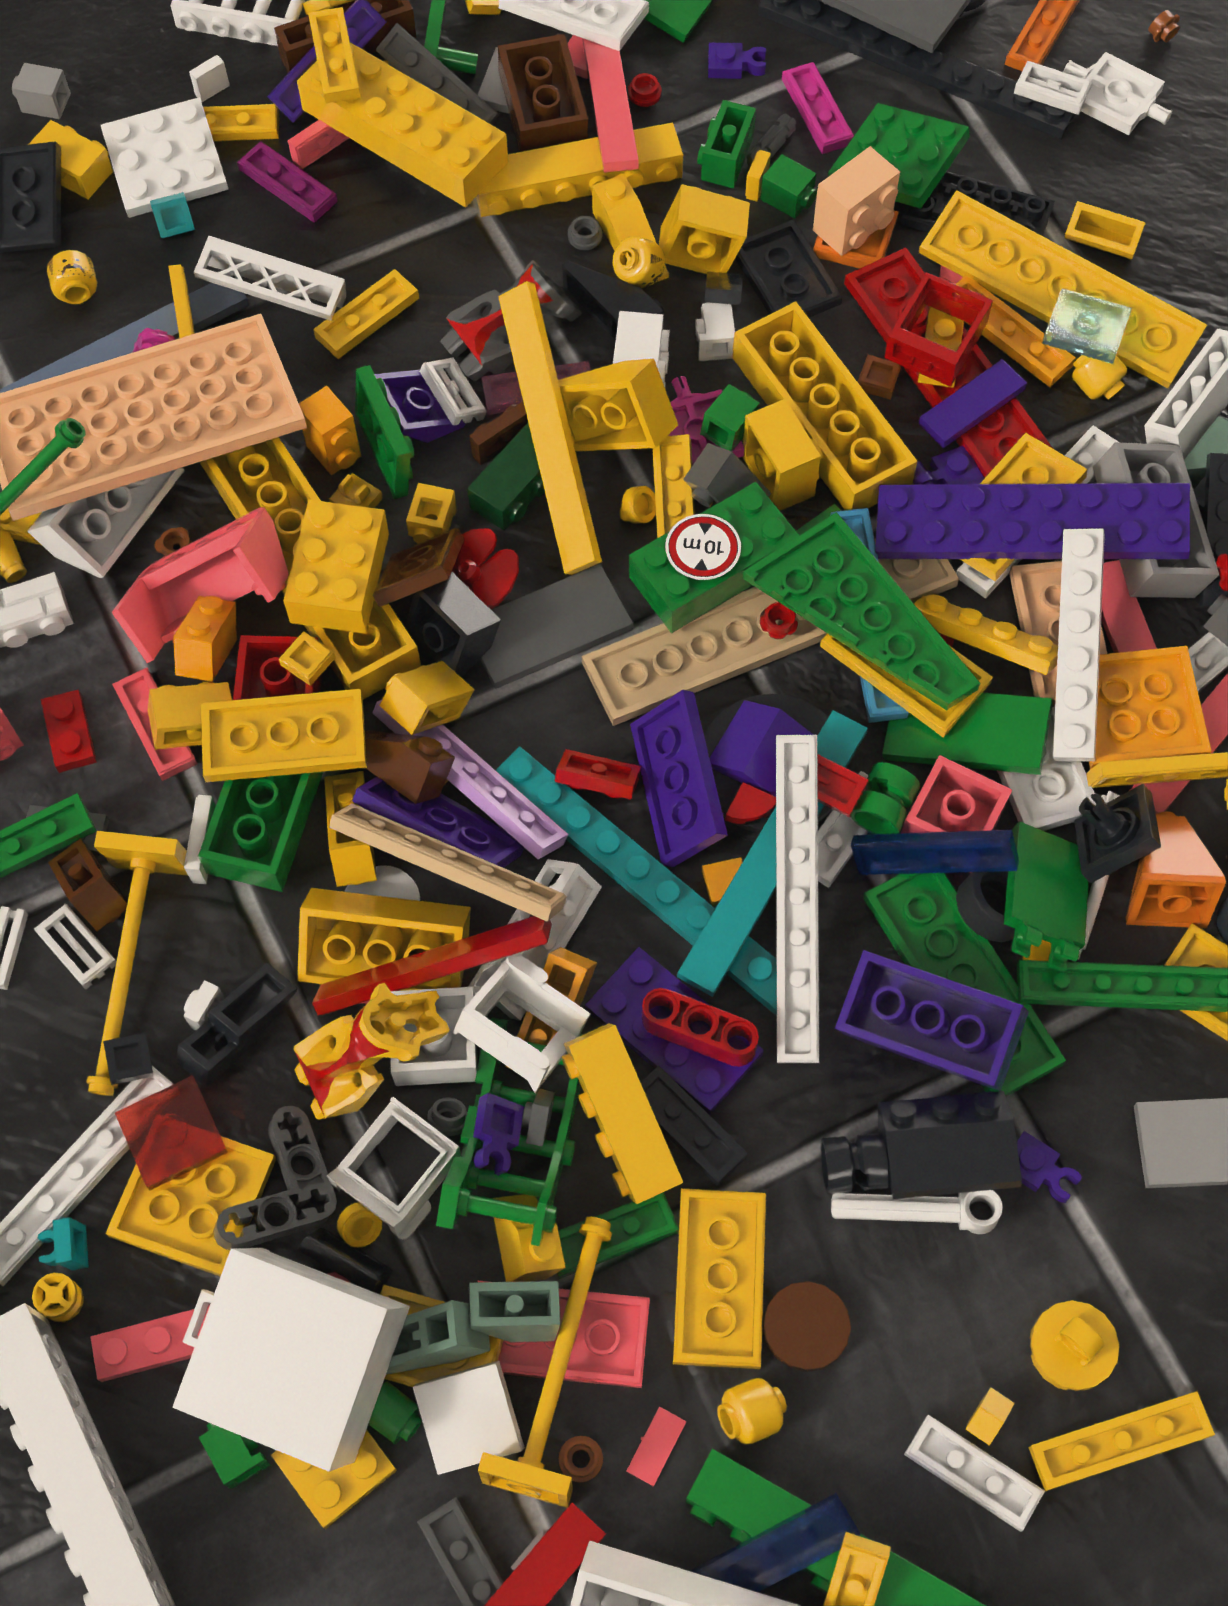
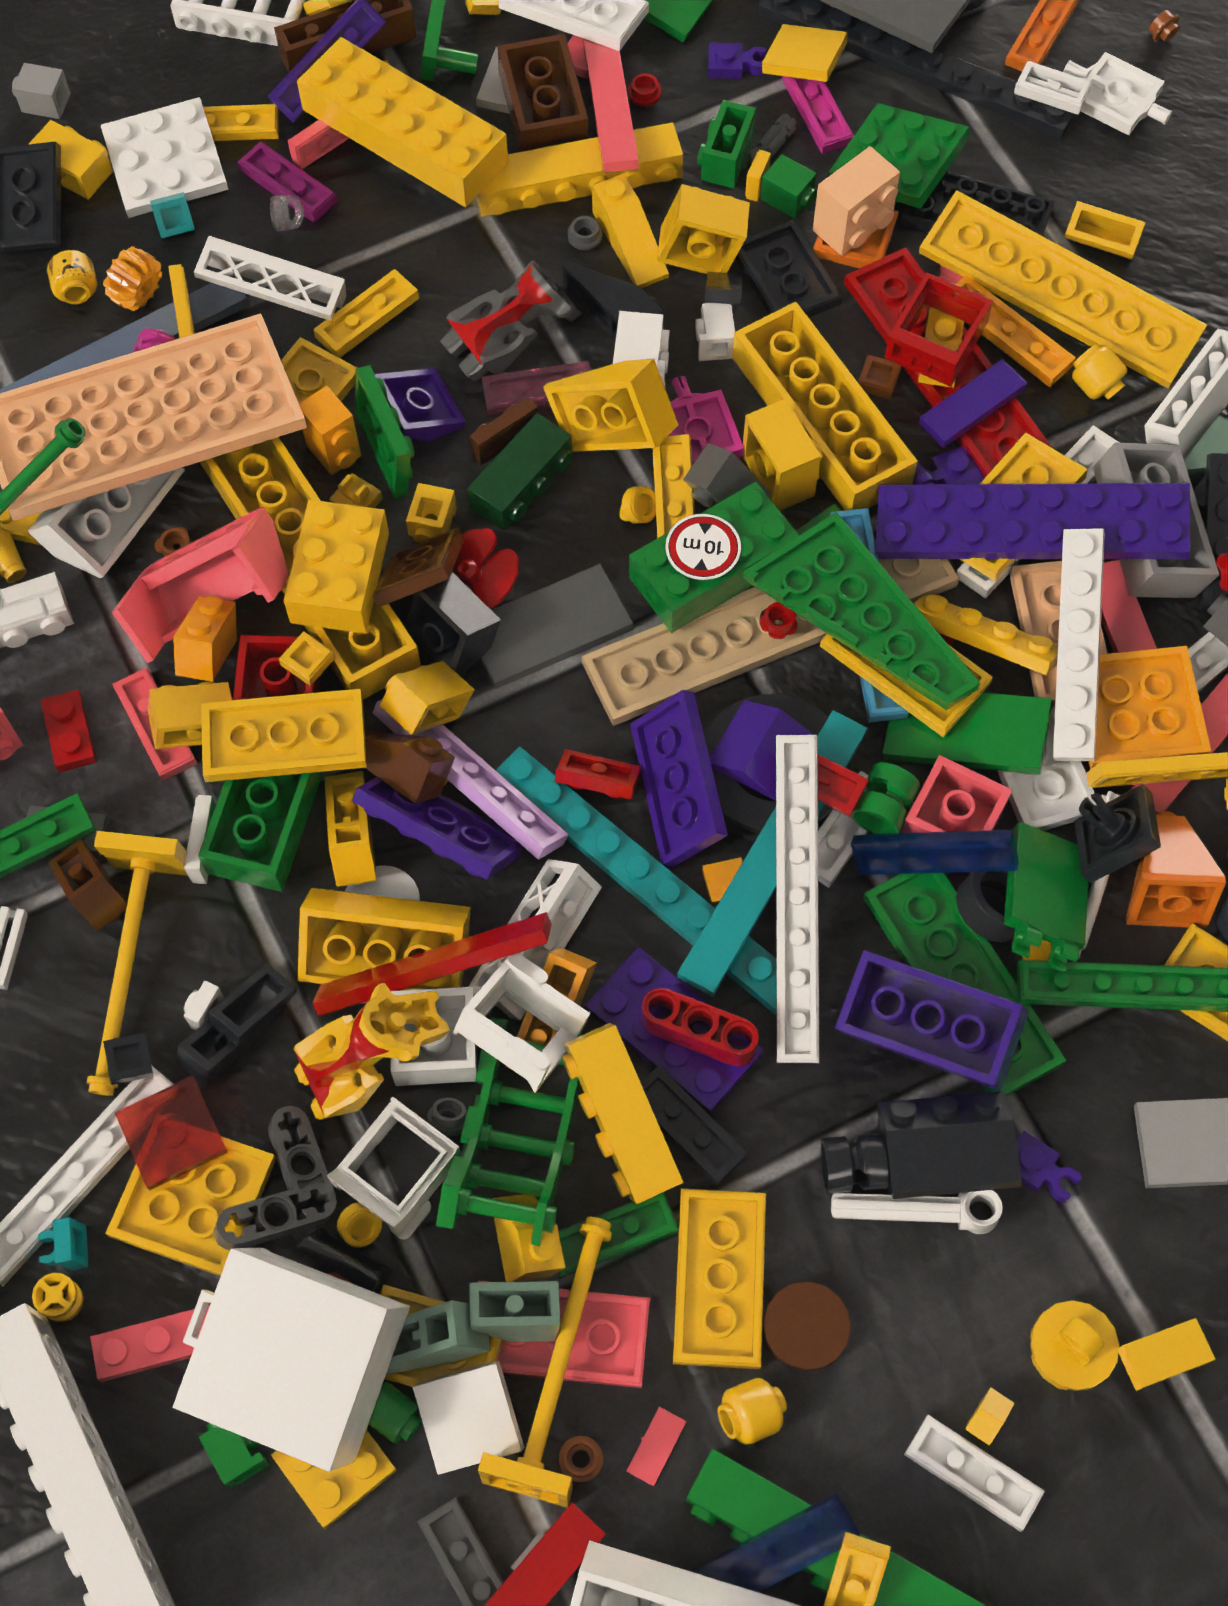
white tile [34,904,117,990] -> none
white tile [189,55,230,102] -> none
yellow plate [308,7,360,104] -> none
tan tile [329,804,567,922] -> none
dark grey tile [376,23,500,125] -> none
white tile [420,357,487,426] -> none
dark purple plate [473,1093,524,1176] -> none
yellow tile [498,281,602,575] -> none
dark grey plate [521,1089,556,1147] -> none
yellow head [613,237,665,287] -> none
green brick [700,384,760,451] -> none
red tile [725,782,776,824] -> none
yellow plate [1028,1391,1215,1491] -> none
clear light blue tile [1042,288,1132,364] -> none
none -> light orange gear [103,246,162,311]
none -> clear tile [270,195,304,231]
none -> yellow plate [281,337,357,403]
none -> yellow tile [762,24,847,82]
none -> yellow tile [1117,1318,1216,1391]

